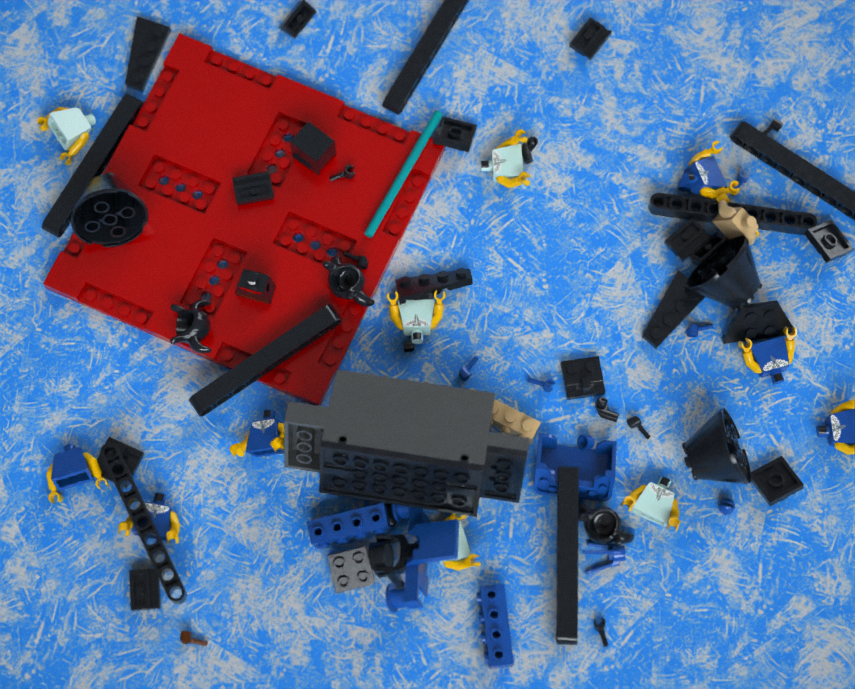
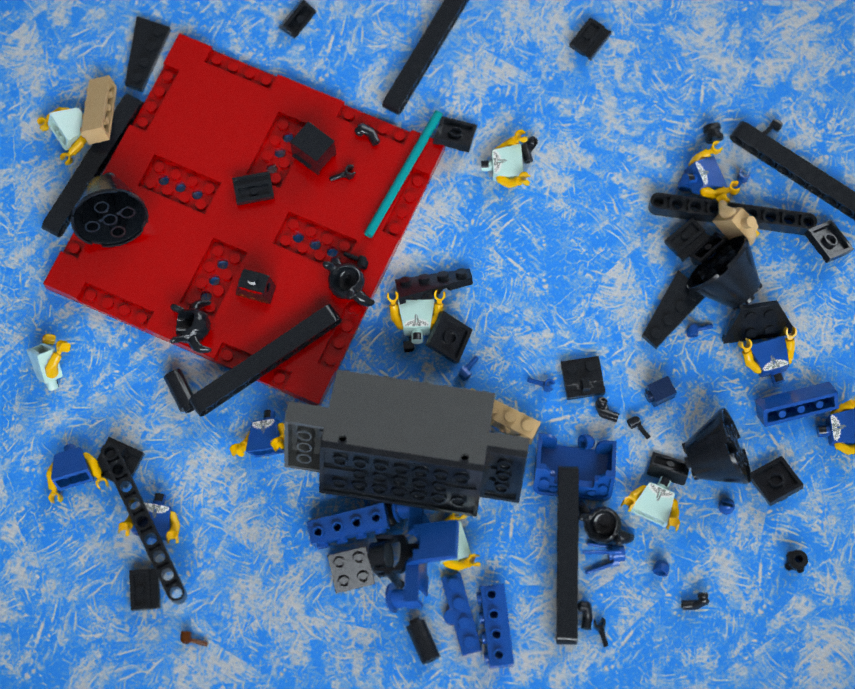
none -> torso [27,334,71,391]
none -> tan brick [80,75,117,145]
none -> black brick [164,369,195,413]
none -> black arm [354,124,380,146]
none -> black brick [406,617,441,665]
none -> black hinge [425,311,473,364]
none -> blue hinge [441,573,482,656]
none -> black arm [578,601,593,630]
none -> dark blue brick [644,376,677,407]
none -> black slope [647,452,689,486]
none -> blue hinge [653,560,669,577]
none -> black arm [681,592,710,610]
none -> black wheel [702,123,724,144]
none -> blue brick [755,382,839,427]
none -> black brick [785,550,808,573]

